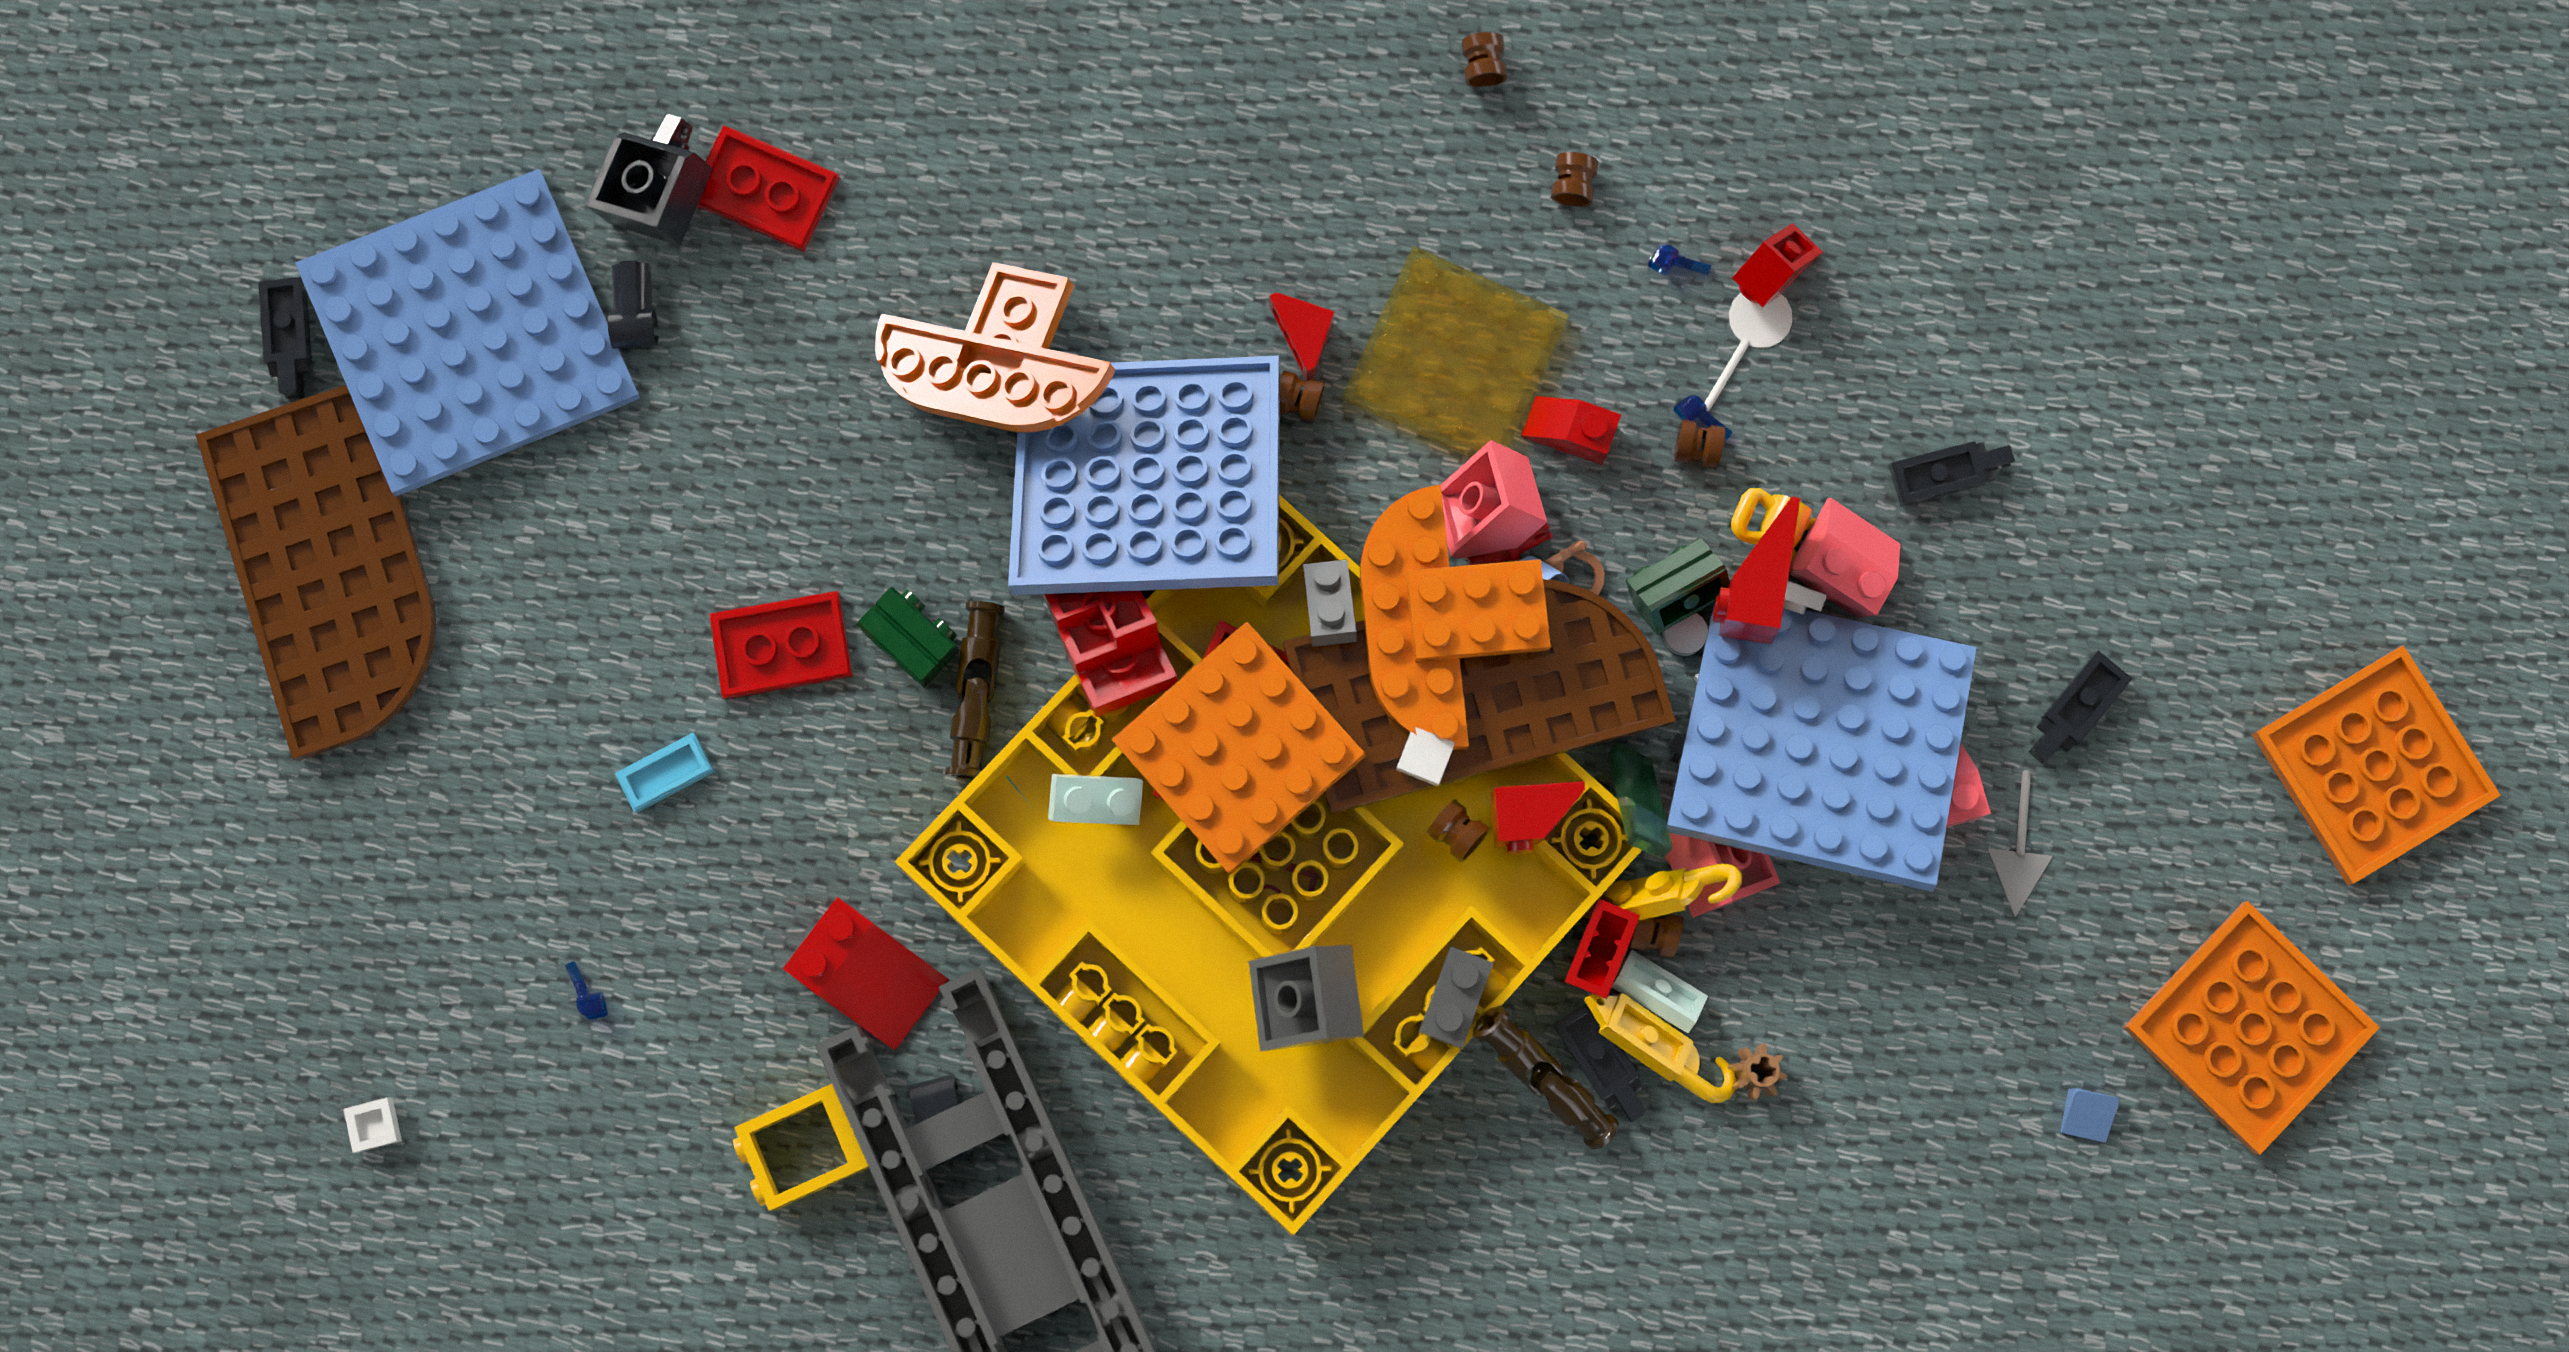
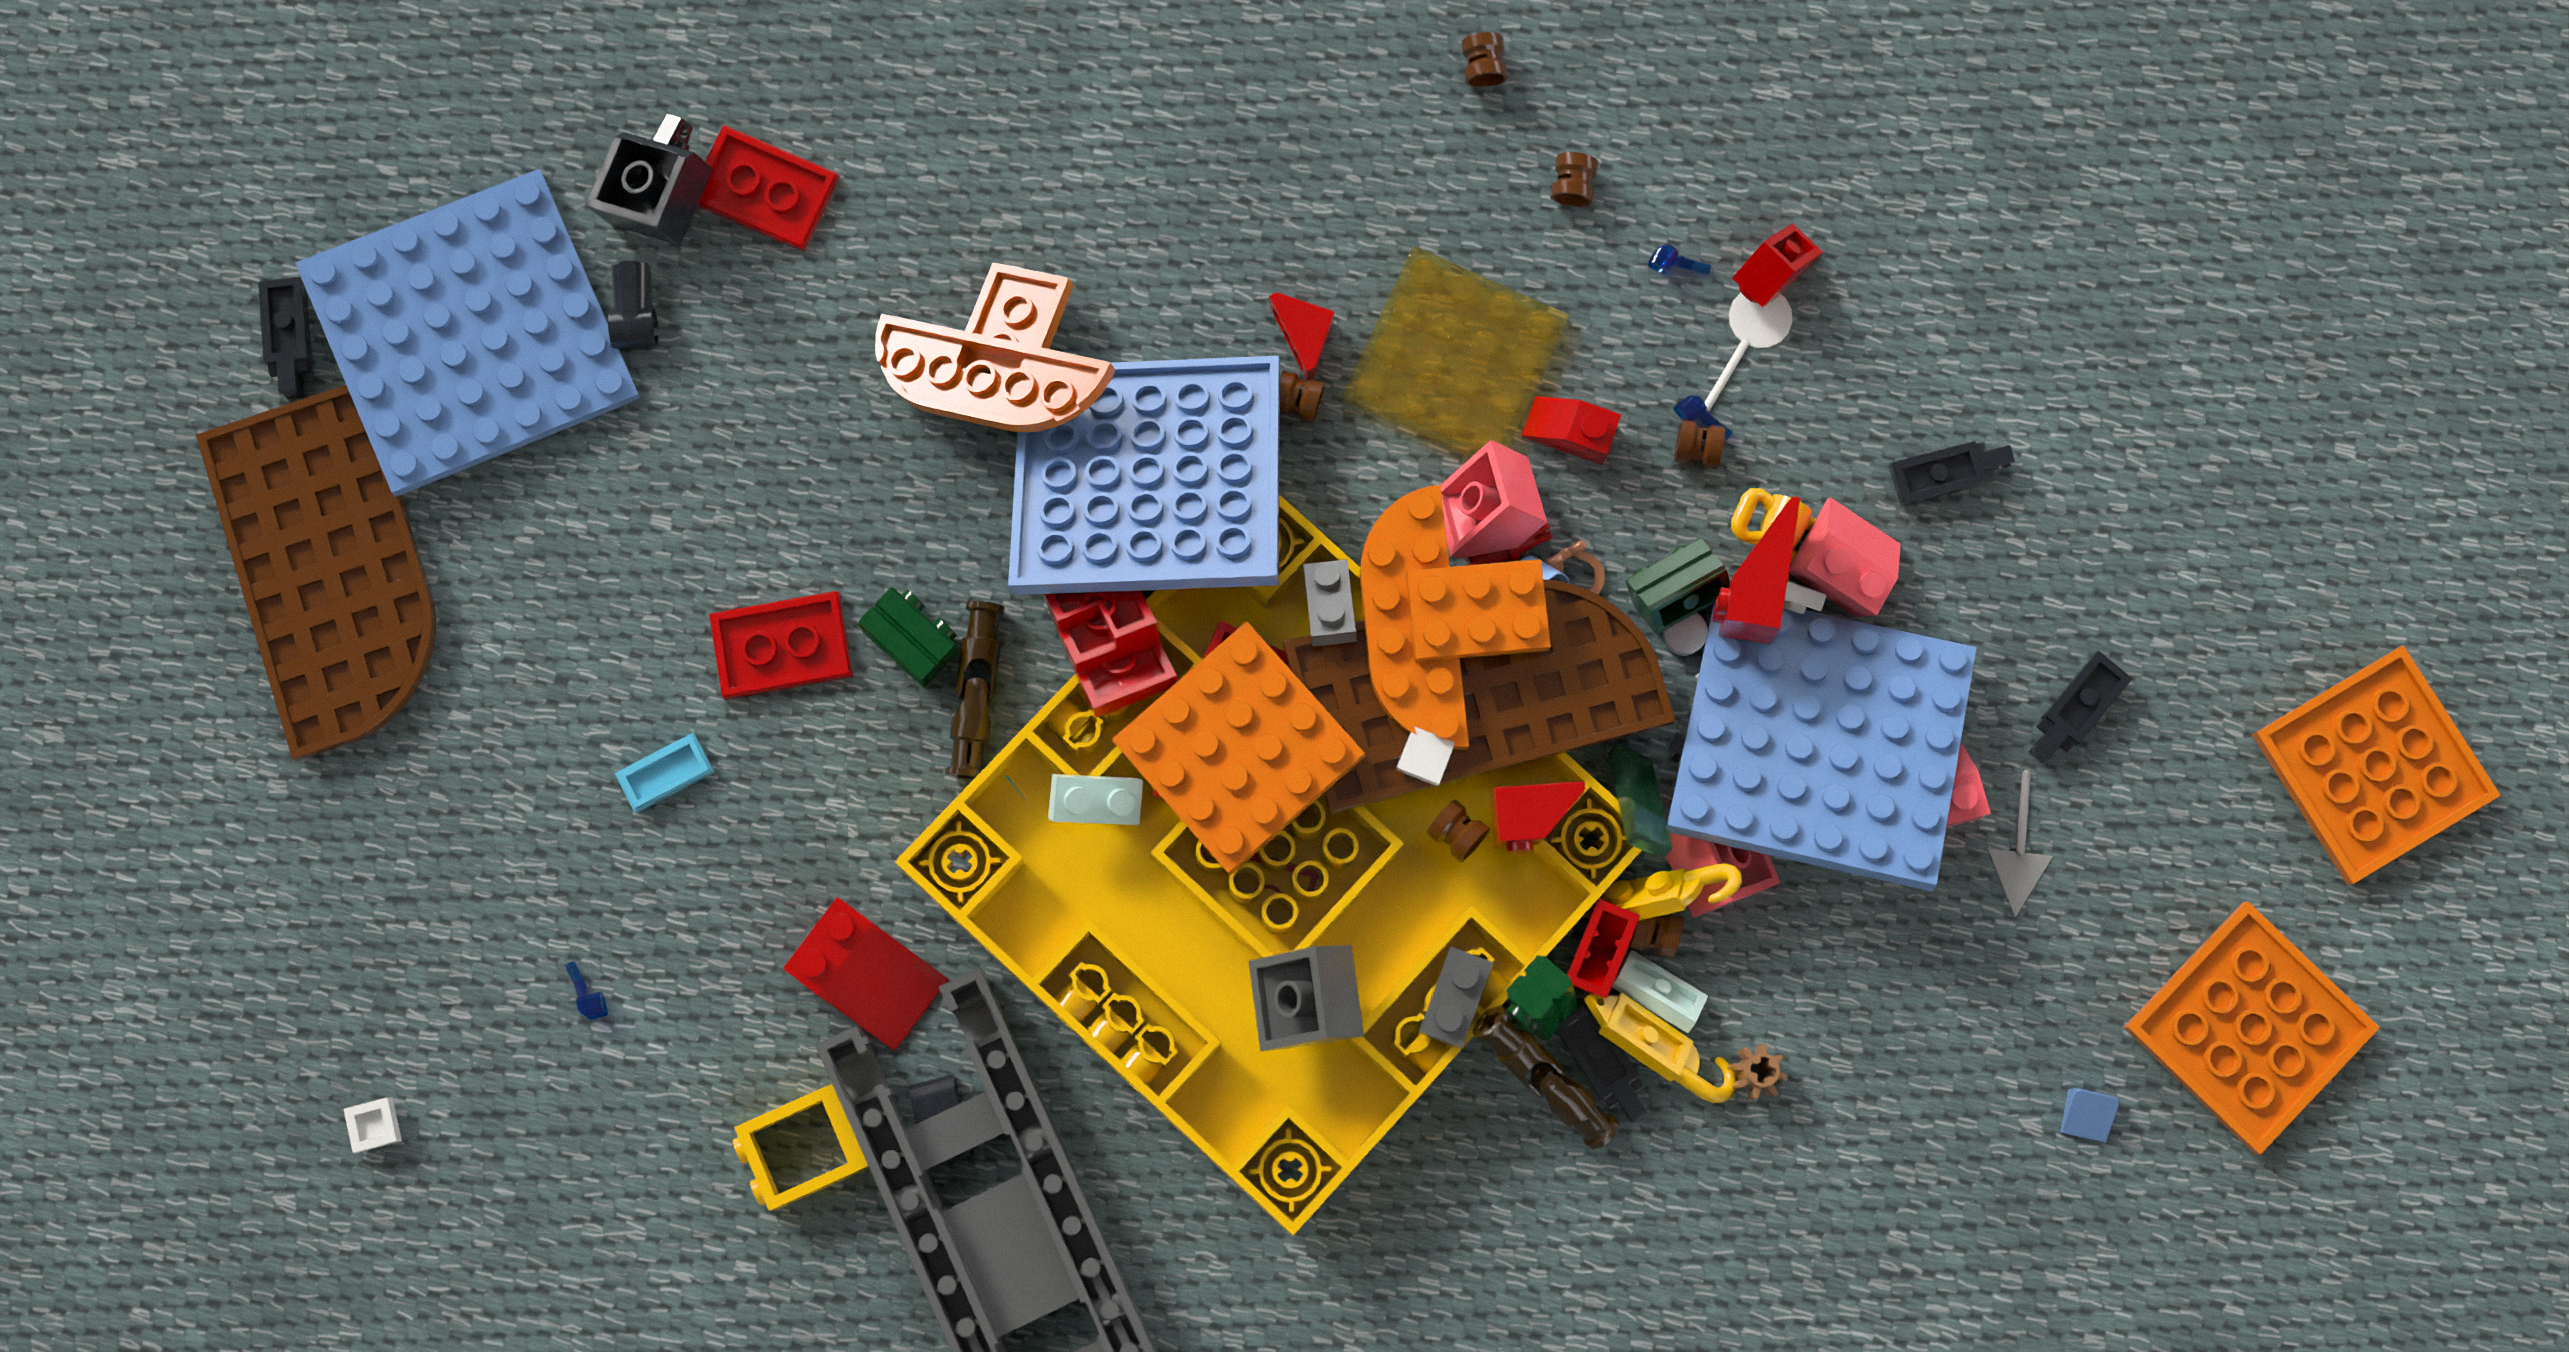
none -> dark green brick [1506,955,1579,1041]

